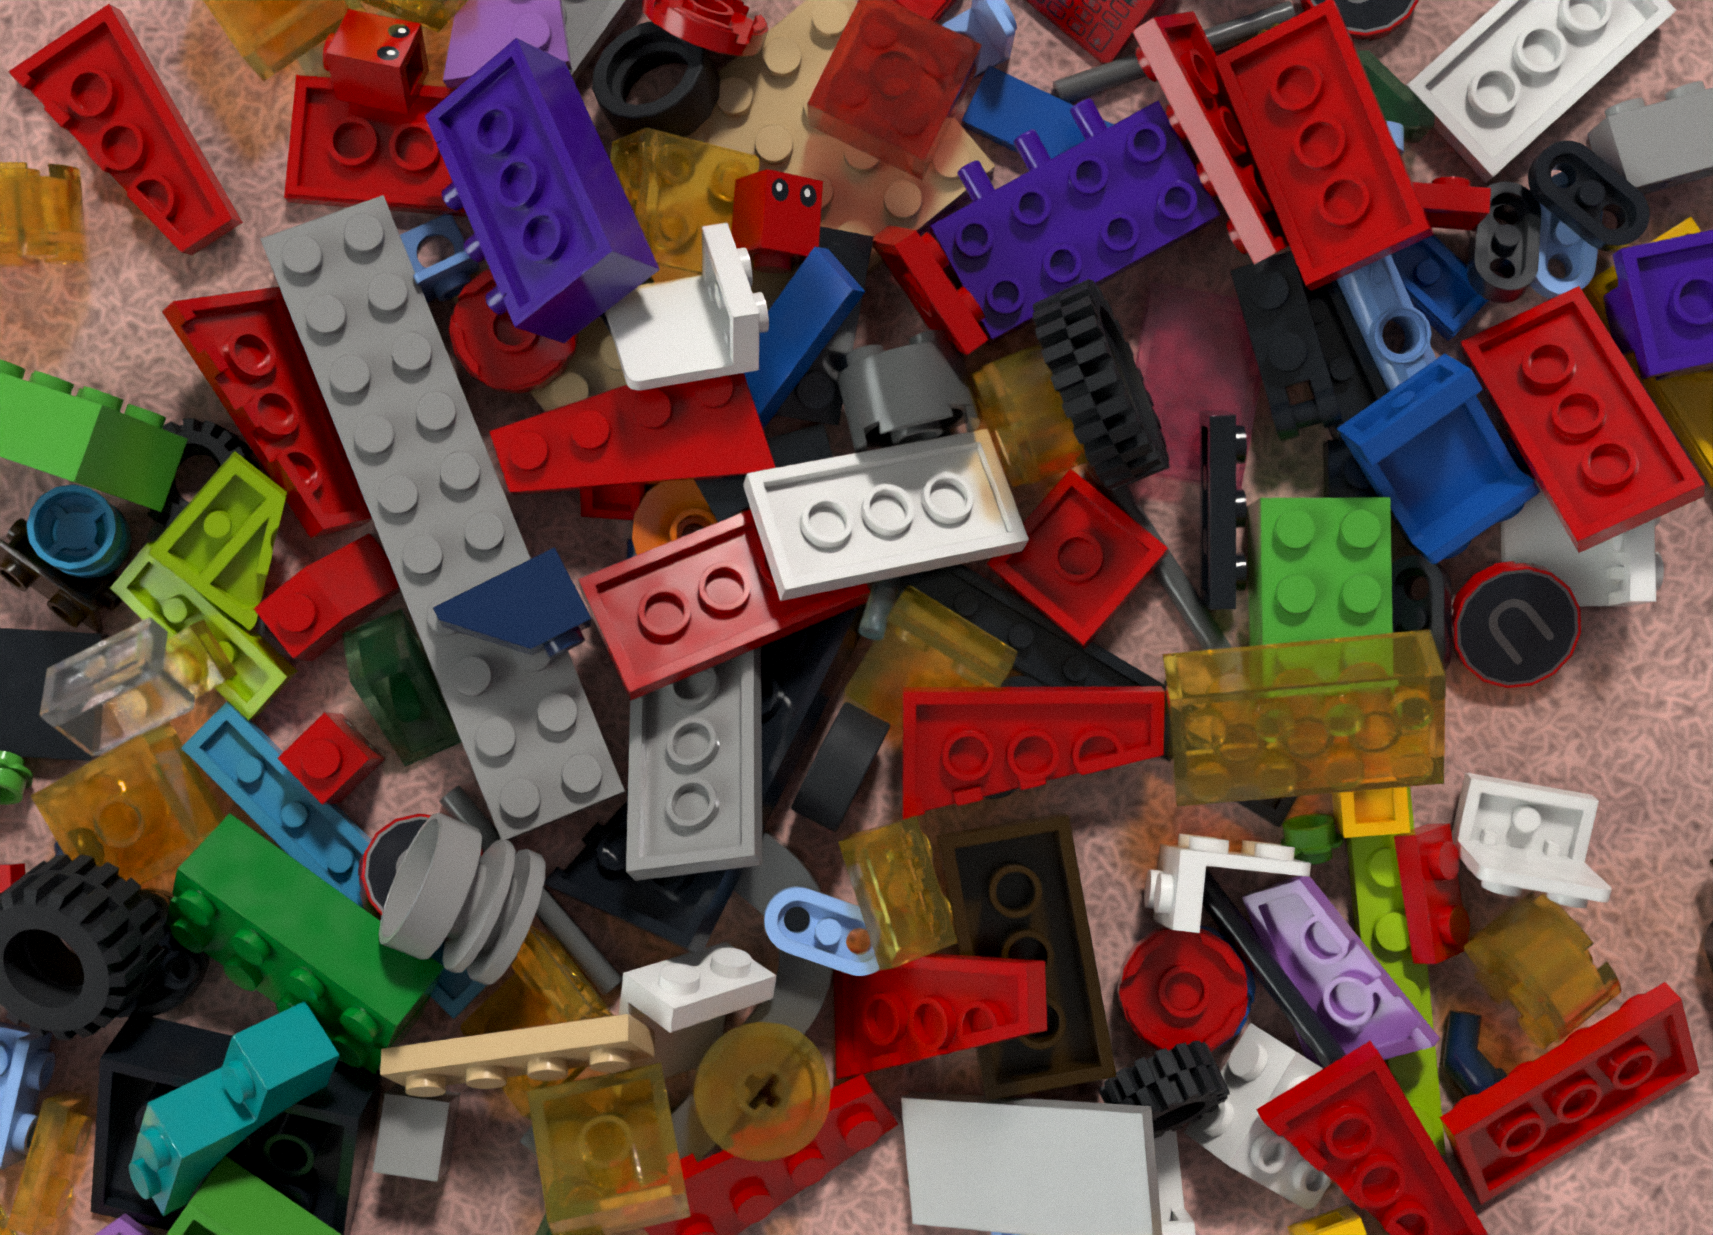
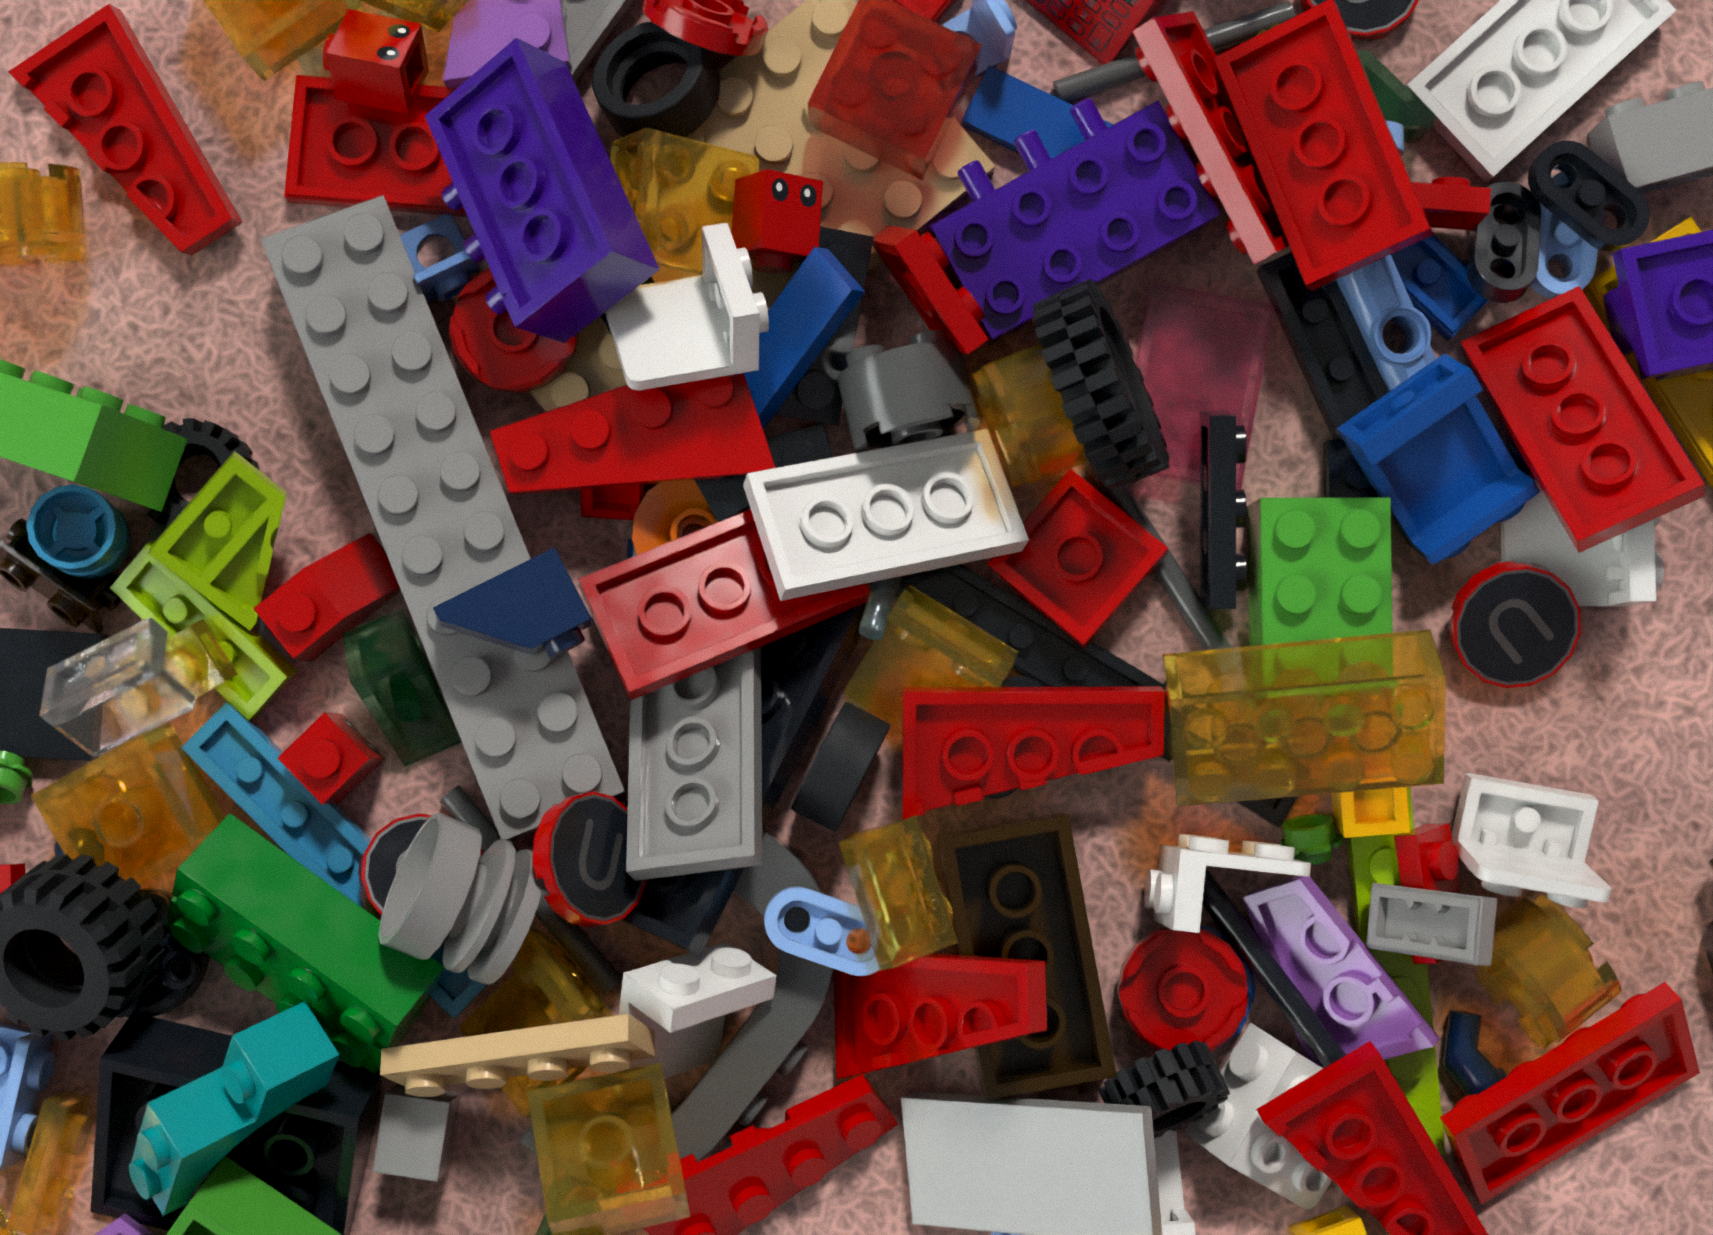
red wing [162,287,372,538] -> none
clear yellow brick [691,1022,830,1161] -> none
black plate [1230,251,1344,442] -> none
black plate [1392,555,1452,684] -> none
none -> tile [532,791,647,927]
none -> light grey plate [1366,883,1497,966]

